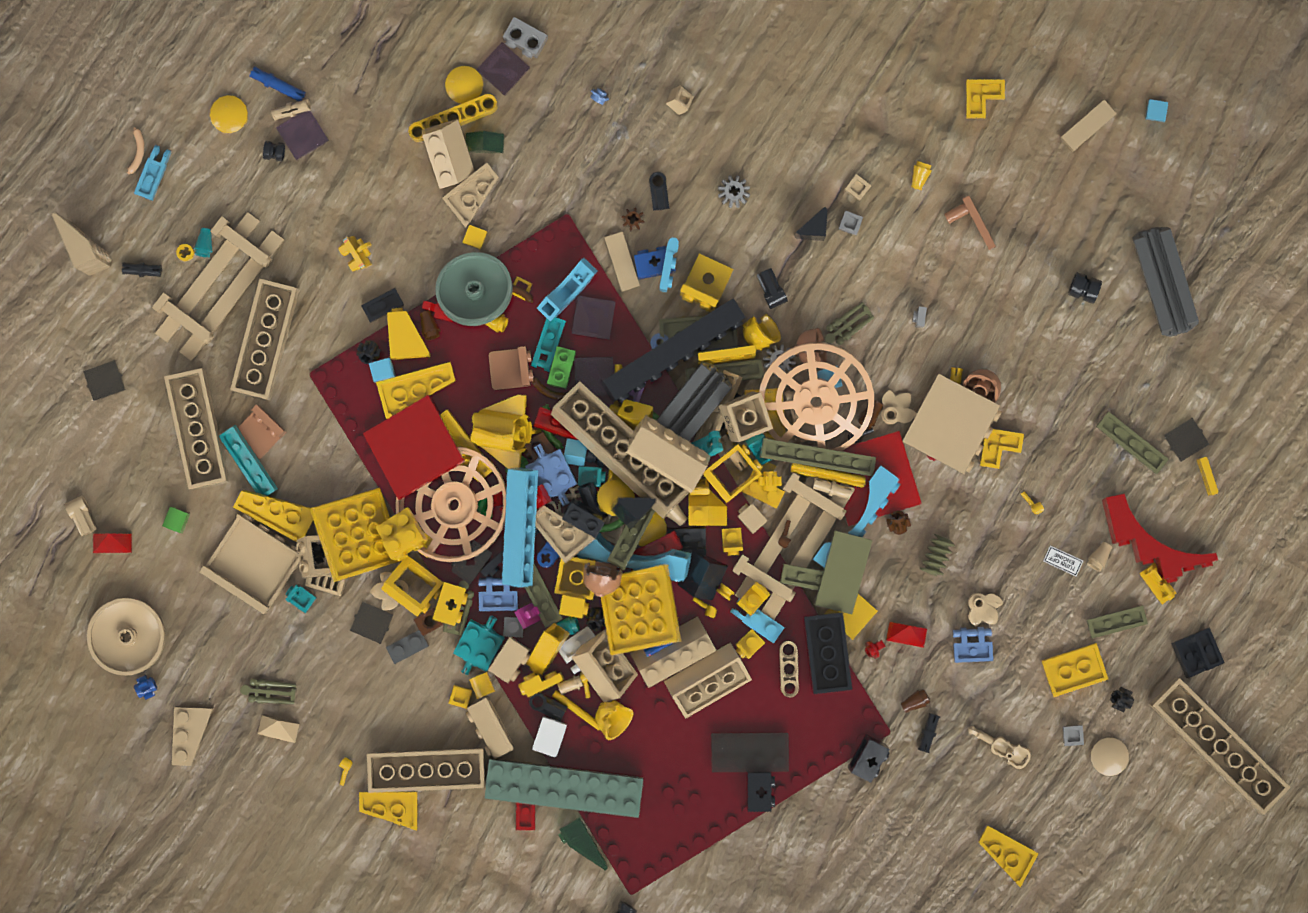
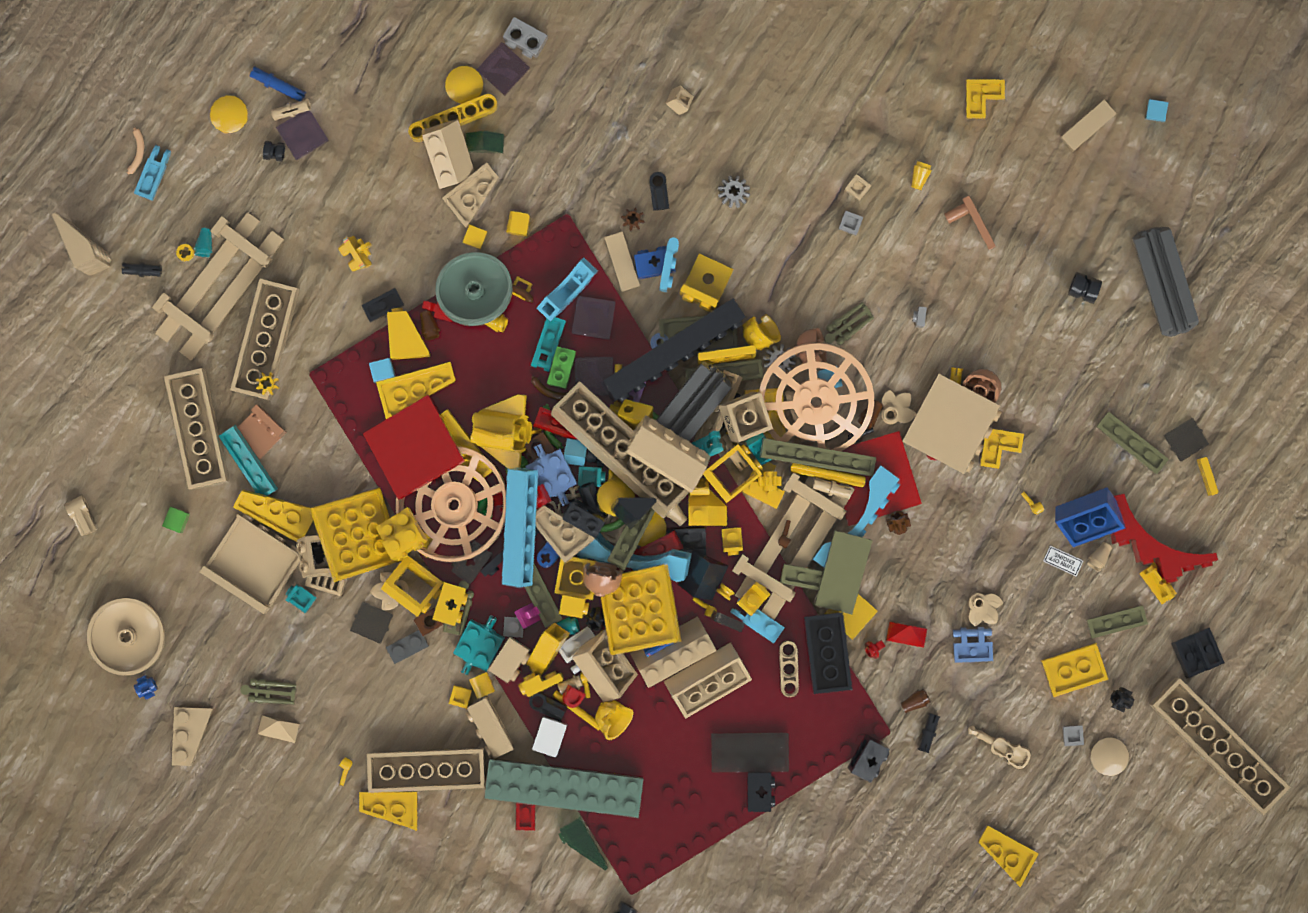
clear smoke piece [83,360,126,401] -> none
red slope [93,533,132,553] -> none
black gear [356,340,381,364] -> none
medium blue plate [479,576,518,611] -> none
nougat bracket [489,346,534,390] -> none
medium blue plate [590,88,609,105] -> none
yellow bracket [735,629,765,659] -> none
tan brick [737,503,767,534] -> none
black piece [756,268,788,309] -> none
black slope [794,207,828,241] -> none
olive piece [919,534,955,576] -> none
none -> yellow gear [256,372,279,396]
none -> yellow piece [506,211,530,237]
none -> red tile [562,684,586,708]
none -> clear smoke beam [710,610,745,632]
none -> blue slope [1055,487,1125,547]

